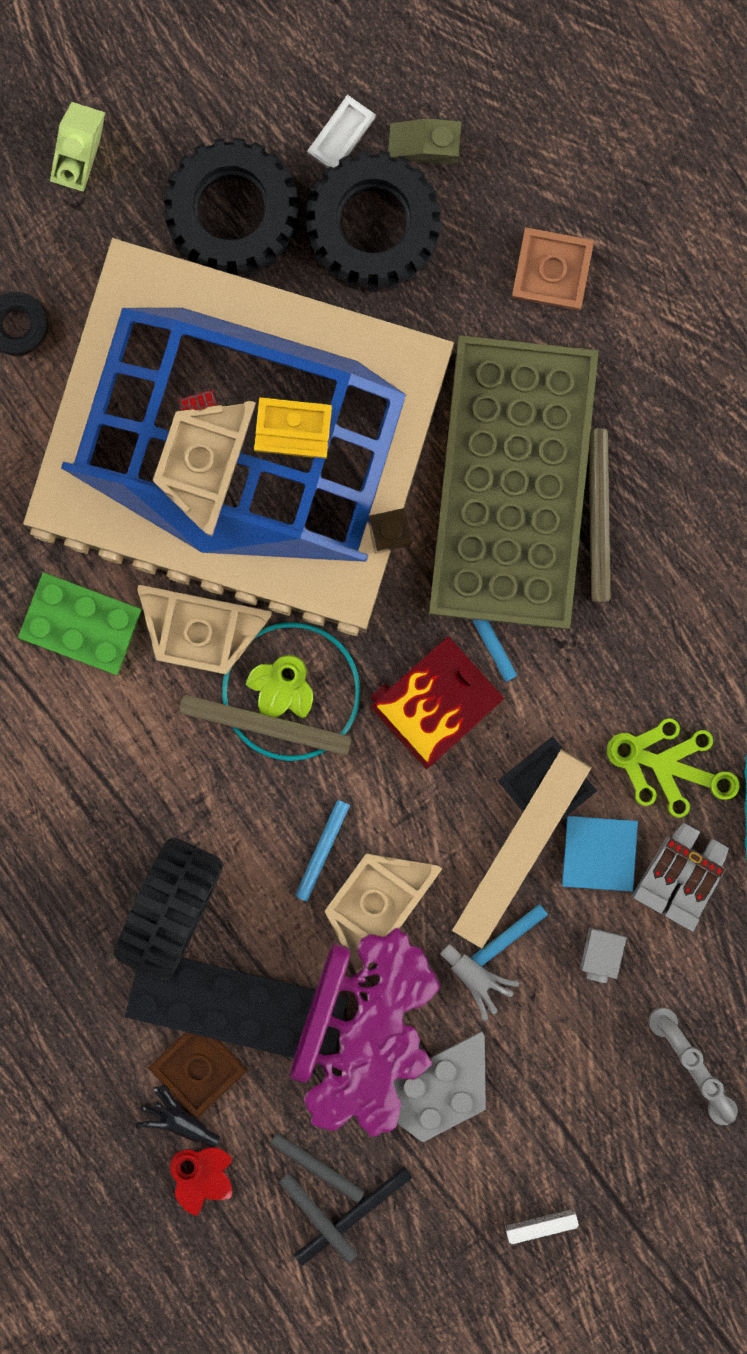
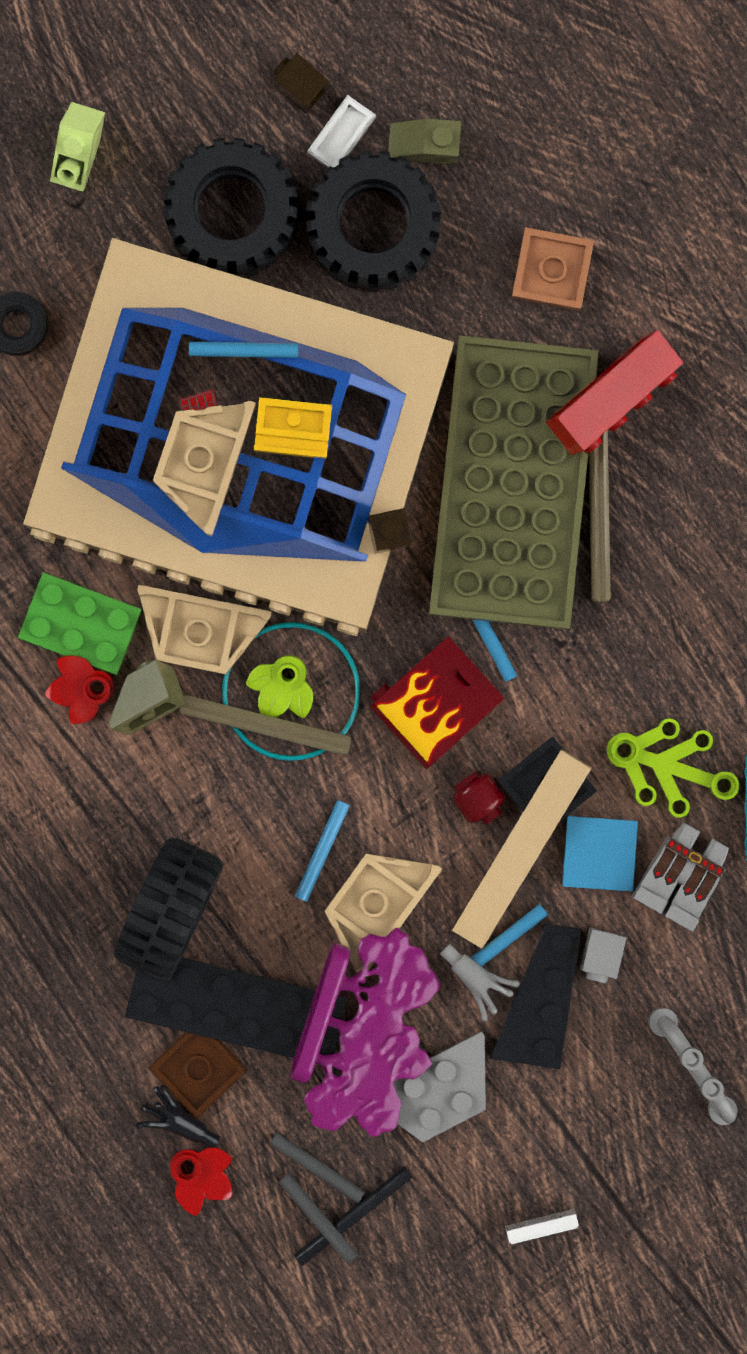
none -> red plate [45,655,115,724]
none -> olive slope [109,660,186,735]
none -> dark azure bar [189,342,298,358]
none -> dark brown brick [274,53,329,114]
none -> dark red head [452,771,505,825]
none -> black wing [490,923,581,1069]
none -> brick [545,330,684,455]

